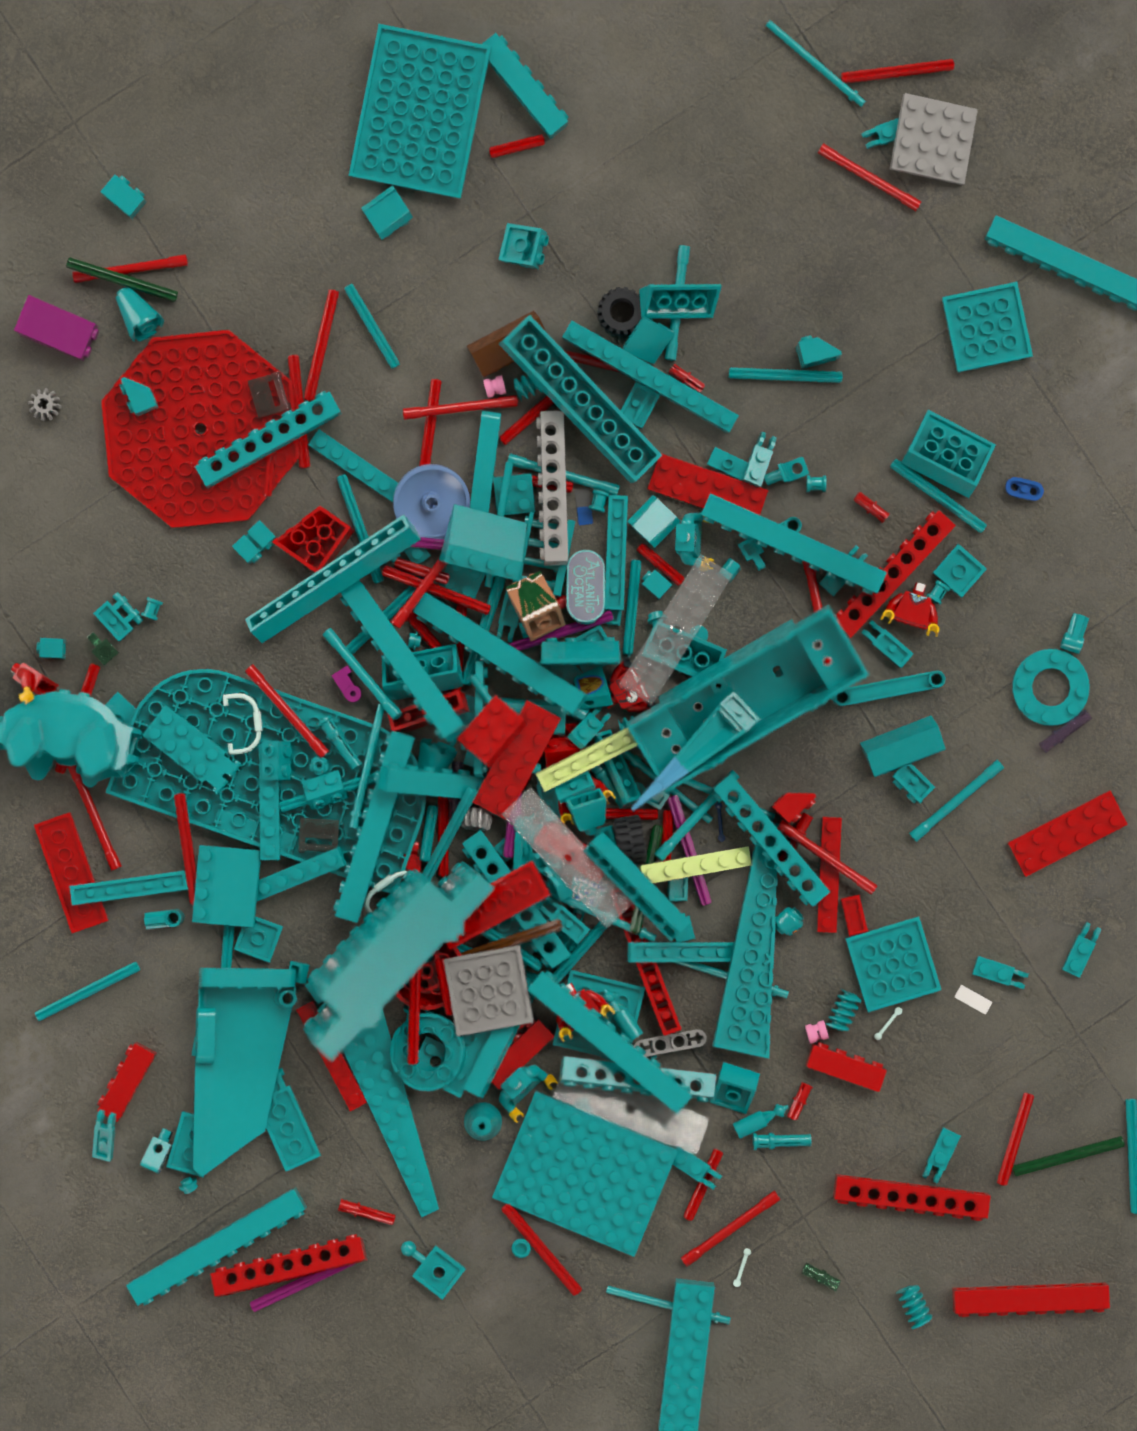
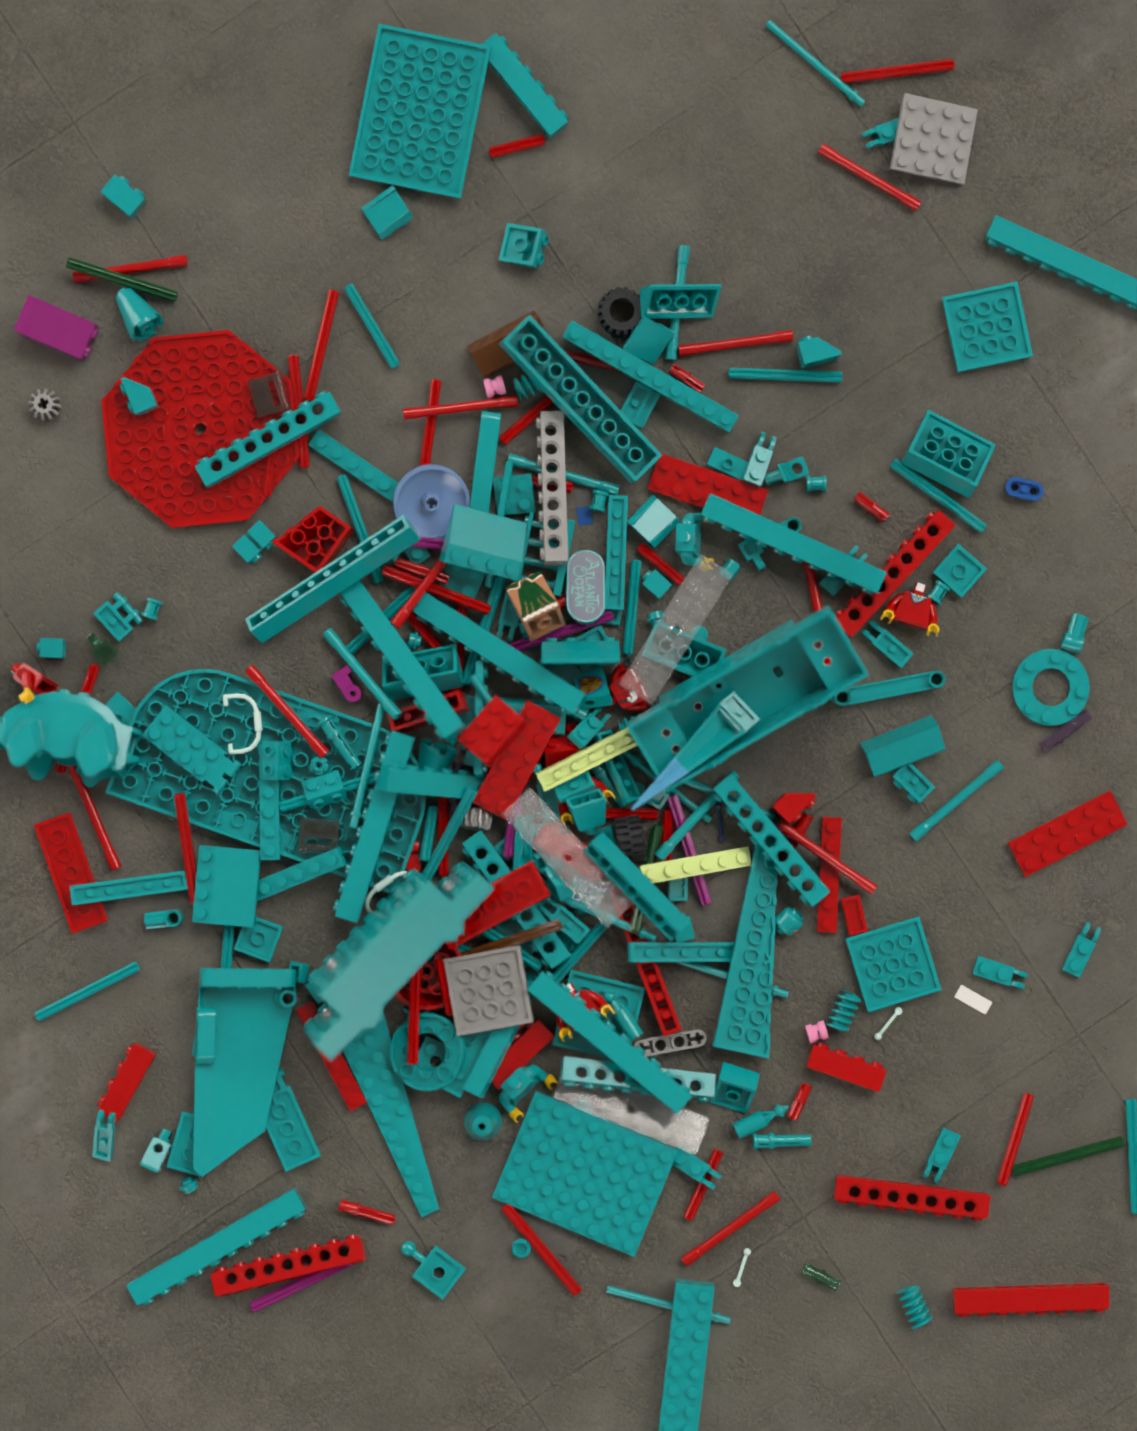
none -> red piece [678,330,794,357]

